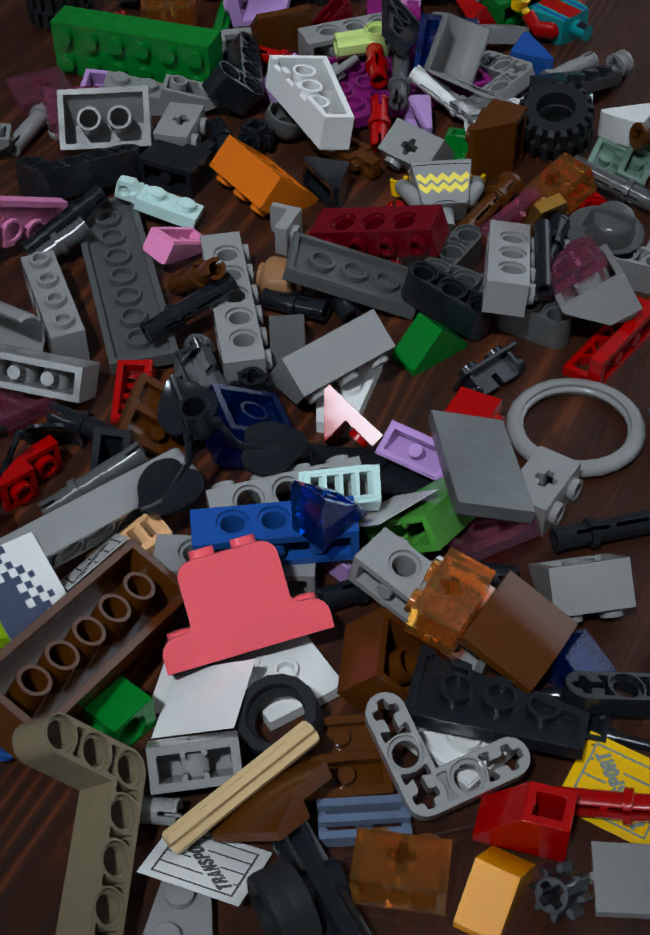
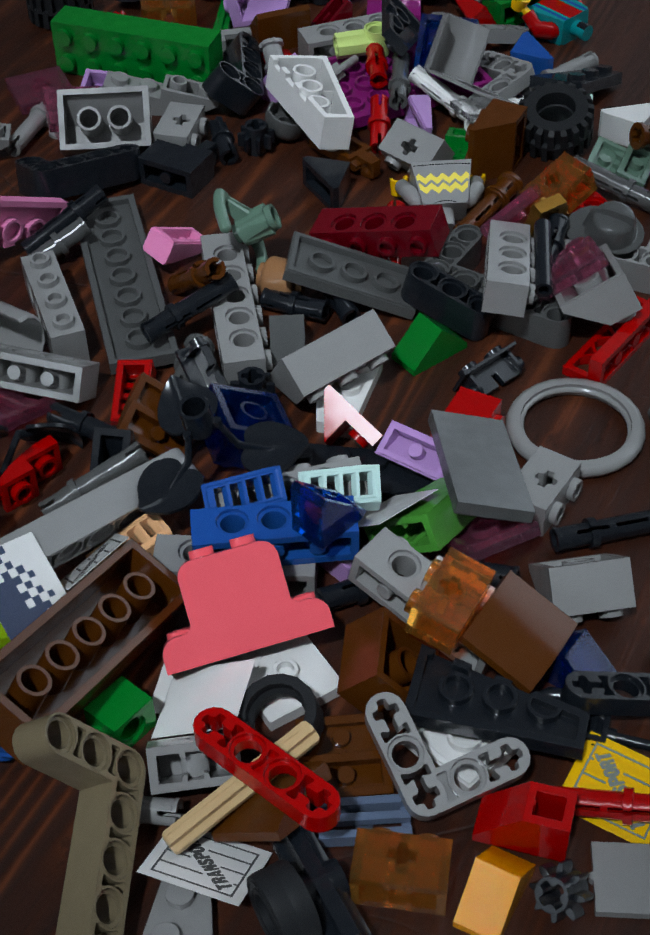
light aqua hinge [114,175,204,228] -> none
orange slope [209,134,319,217] -> none
light grey bracket [270,202,303,256] -> none
light grey bush [606,49,634,77] -> none
none -> red beam [193,707,341,833]
none -> blue slope [201,465,287,508]
none -> sand green piece [213,188,282,274]
none -> light grey bush [258,37,284,74]

